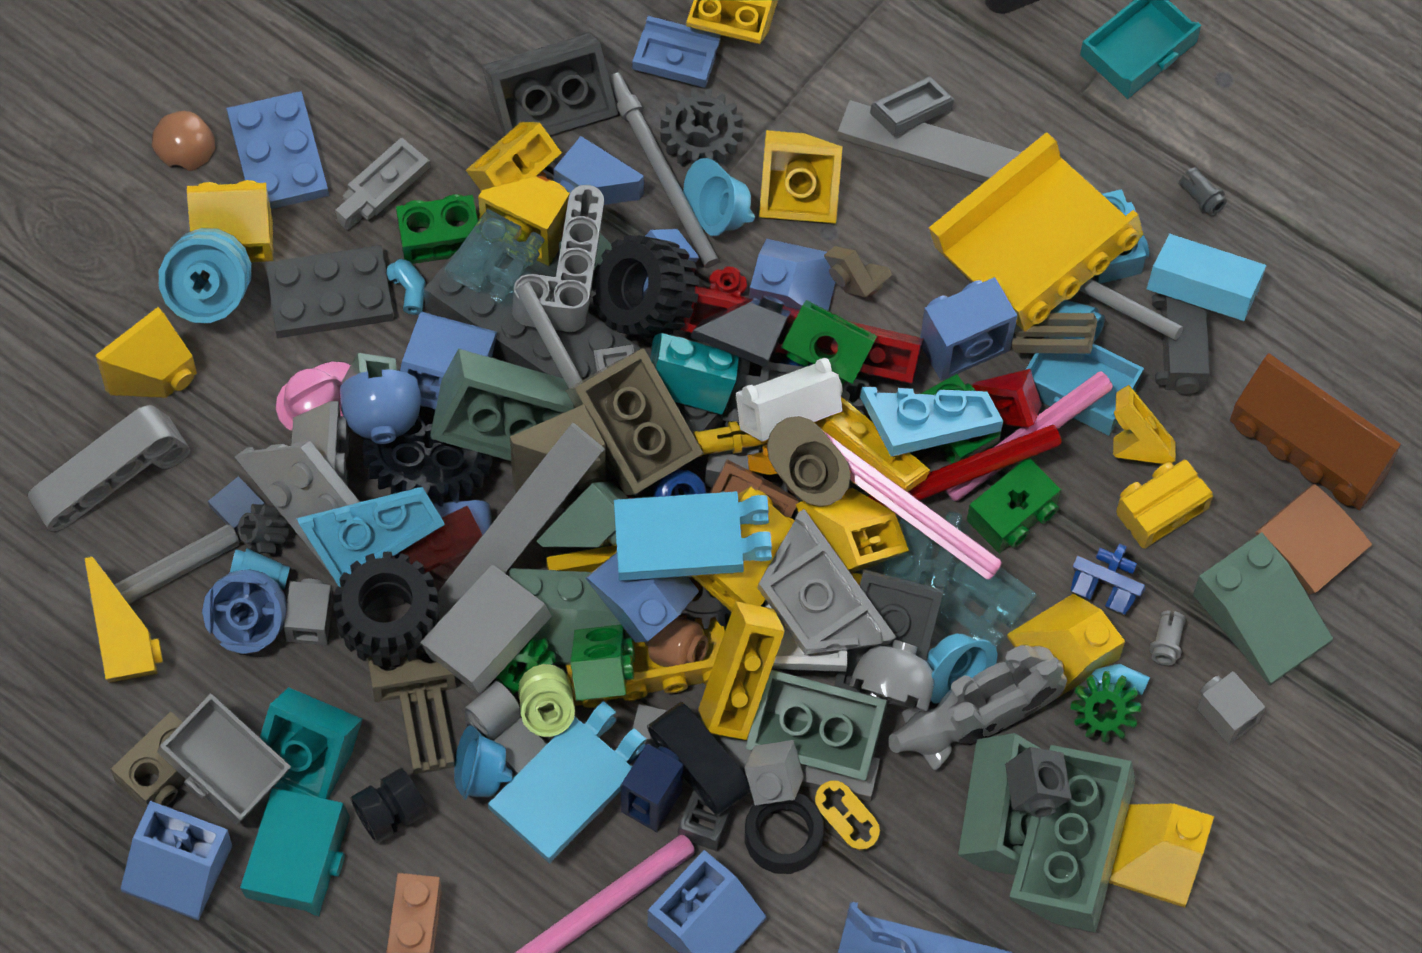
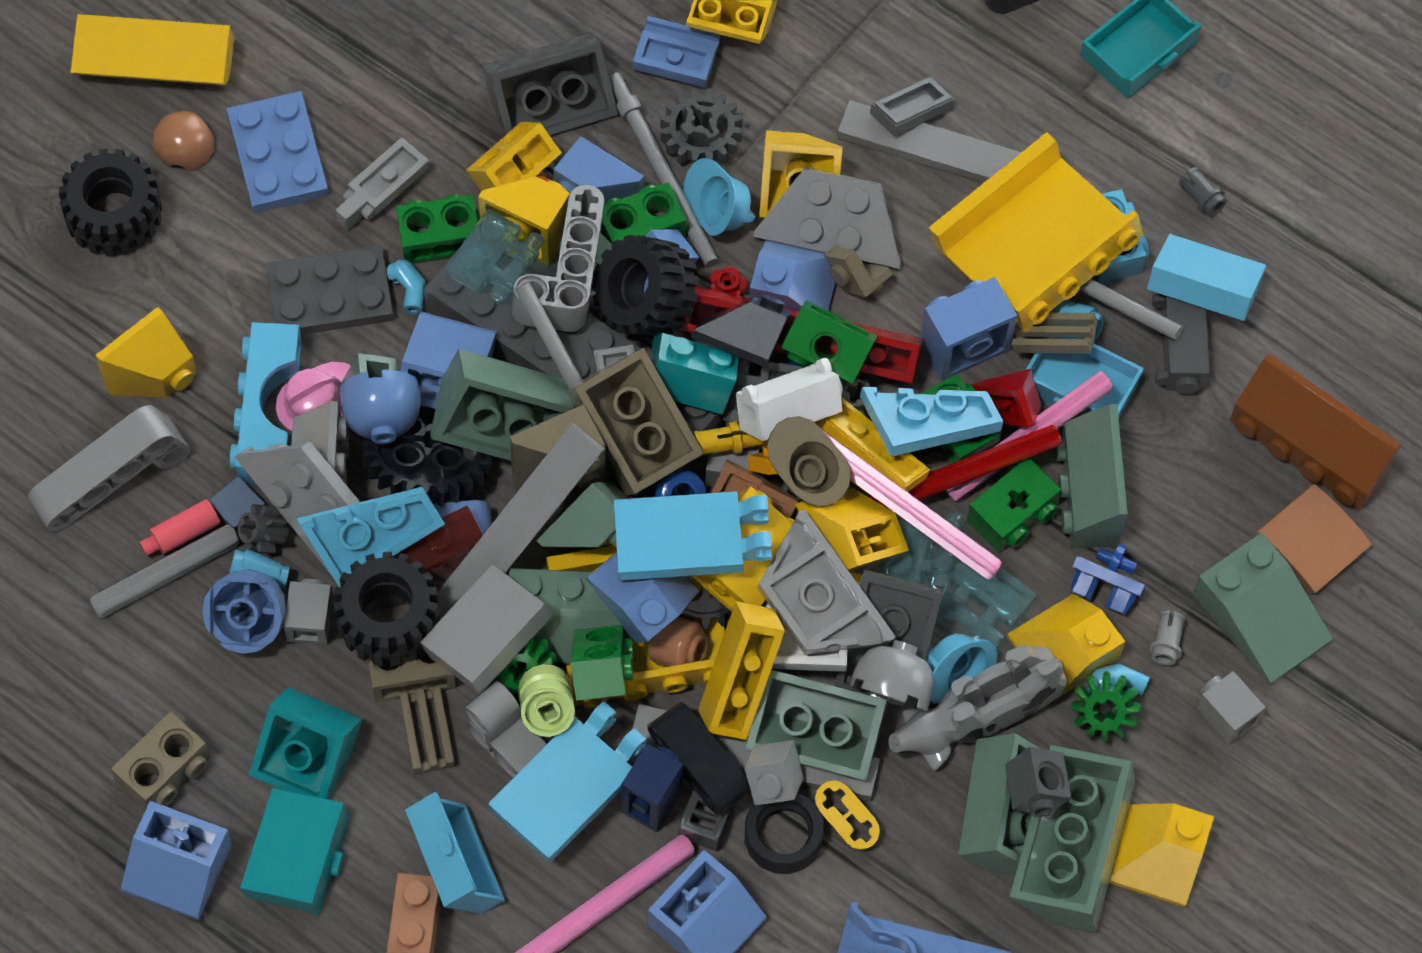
yellow slope [85,556,163,683] -> none
light grey container [157,693,291,826] -> none
medium azure wheel [159,228,251,323] -> none
yellow slope [187,180,273,262] -> none
black wheel [350,768,428,843] -> none
dark azure piece [454,725,512,800] -> none
yellow slope [1113,385,1176,464] -> none
yellow brick [1116,459,1213,549] -> none
none -> black tyre [59,148,162,256]
none -> yellow brick [70,14,234,86]
none -> coral cylinder [139,499,220,556]
none -> medium azure arch [230,322,302,484]
none -> medium azure container [405,792,505,914]
none -> green brick [600,182,686,244]
none -> light grey wing [753,167,901,269]
none -> sand green slope [1055,404,1128,548]

